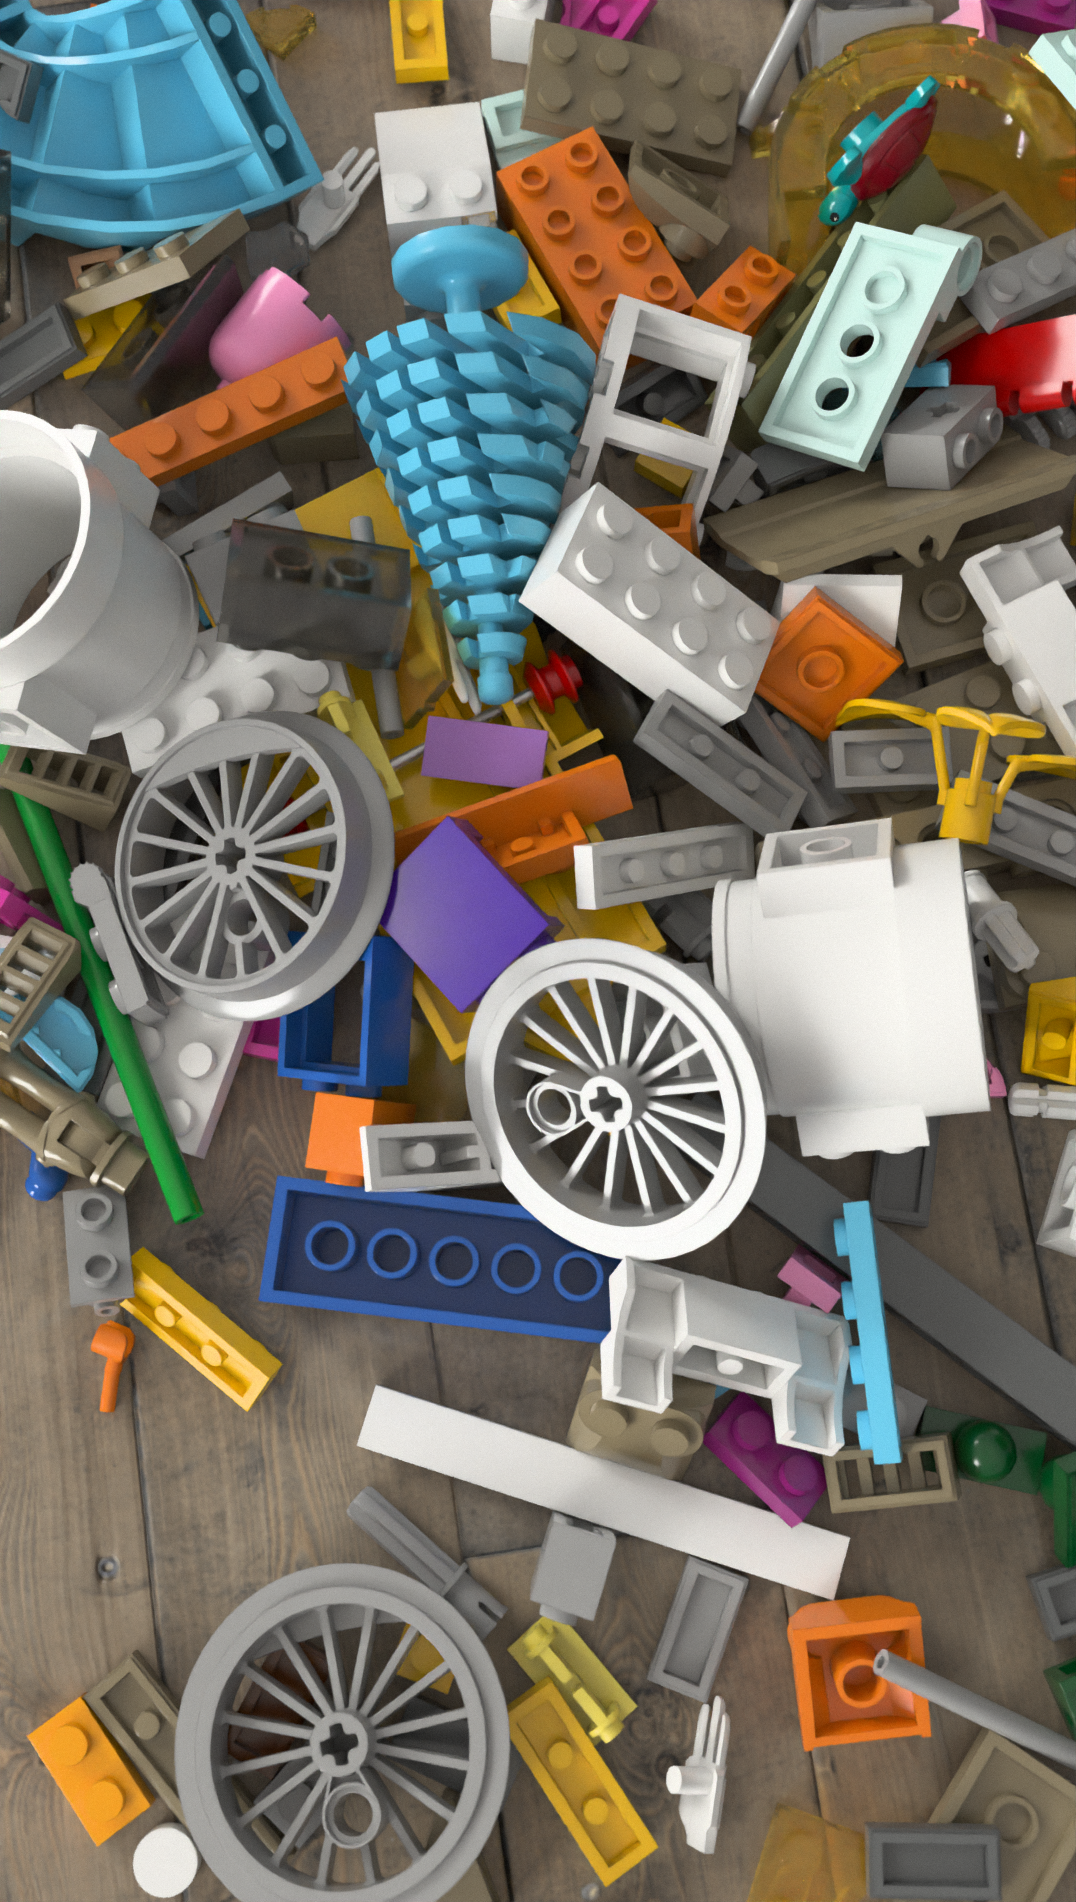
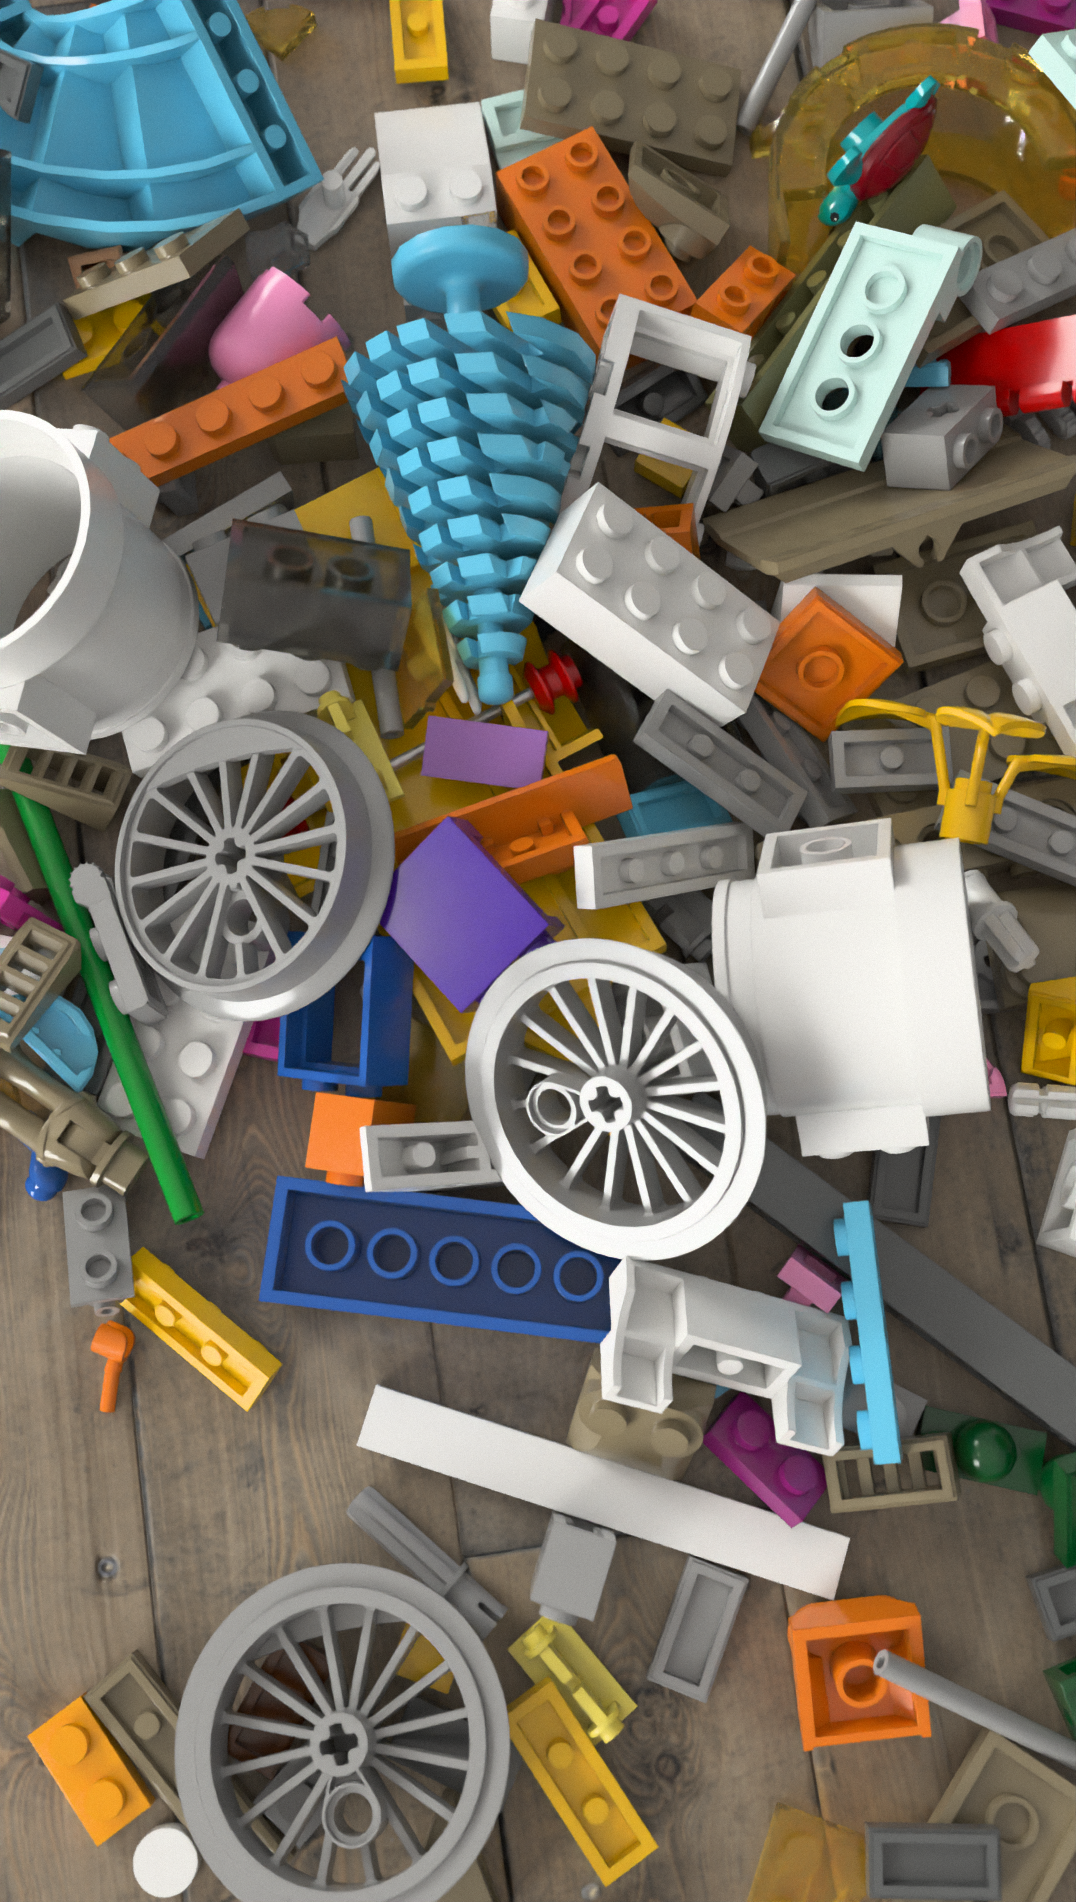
white piece [666,1696,731,1854] -> none
none -> medium azure tile [616,780,733,838]

